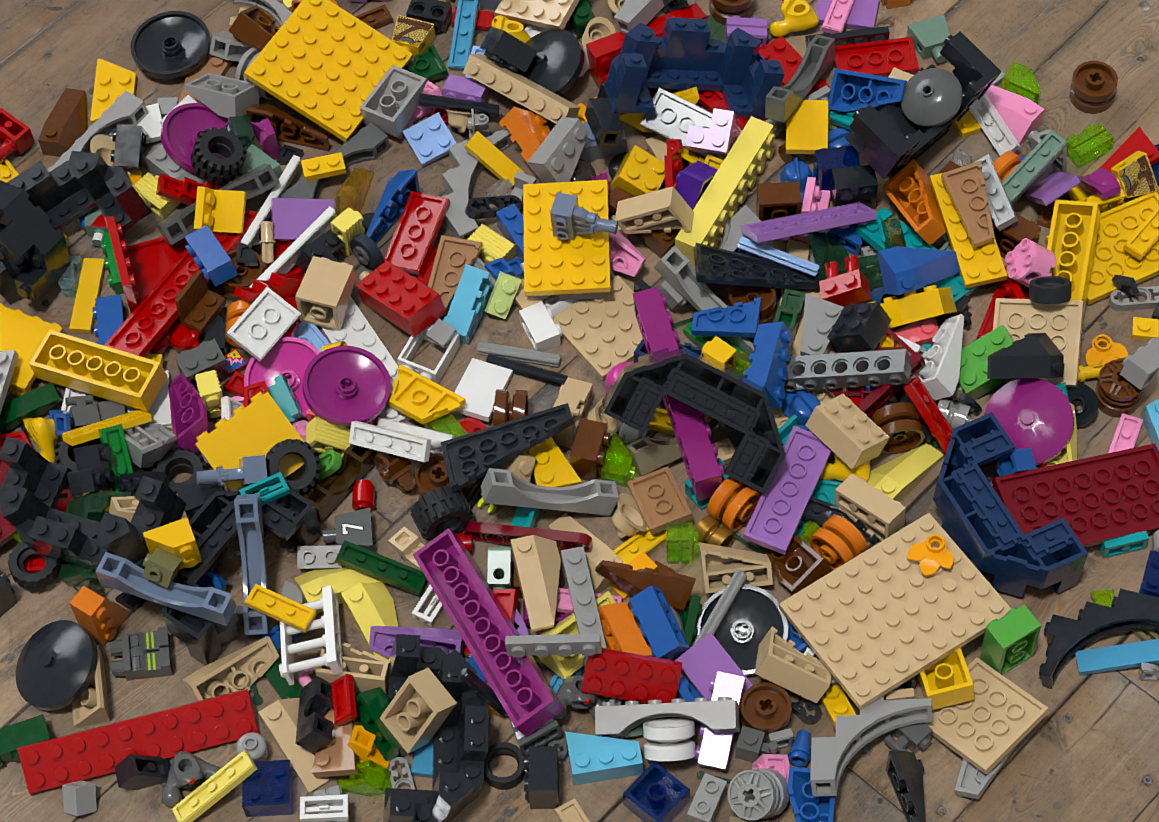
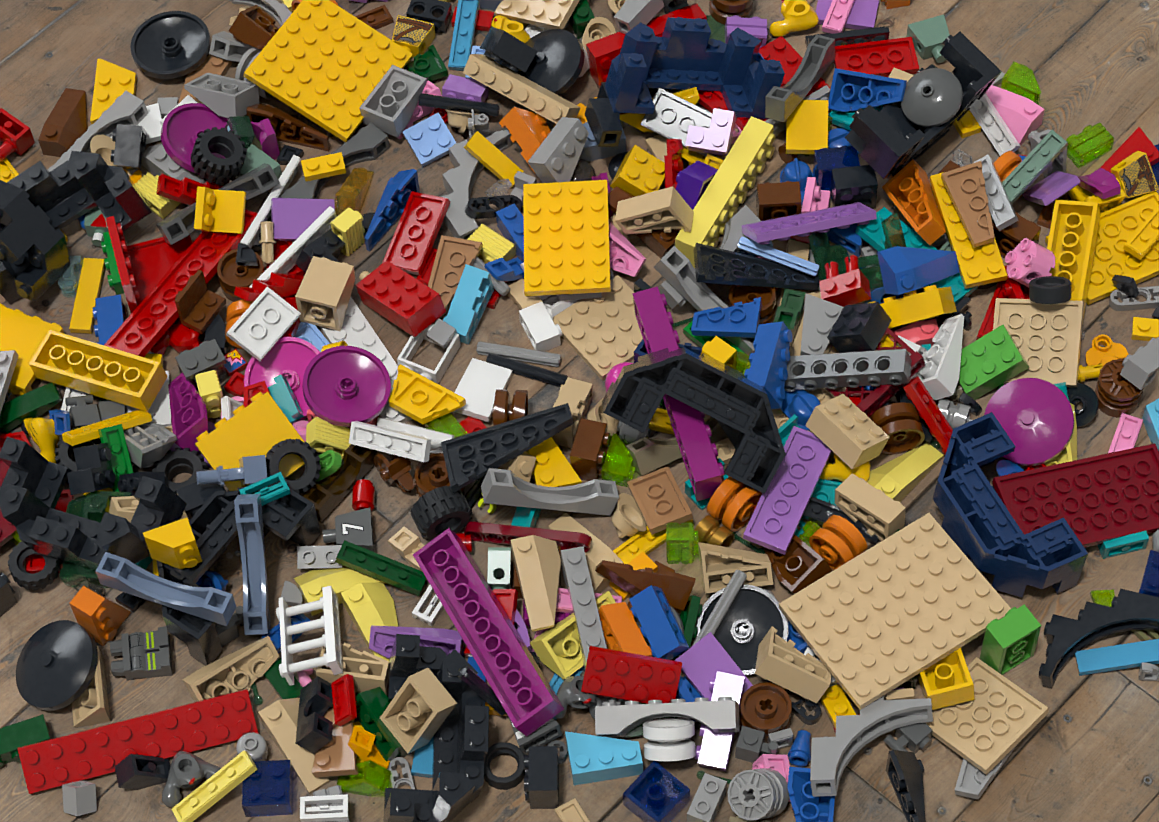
olive brick [142,547,182,588] -> none
brick [185,225,238,287] -> none
yellow tile [244,584,317,633] -> none
black wheel [350,234,383,269] -> none
yellowish green plate [484,271,521,319] -> none
light grey plate [505,633,602,657] -> none
sand blue brick [550,192,618,240] -> none
light orange plate [907,534,954,576] -> none
black wedge [987,333,1065,379] -> none
blue brick [997,448,1037,476] -> none
reddish brown wheel [1069,61,1118,114] -> none

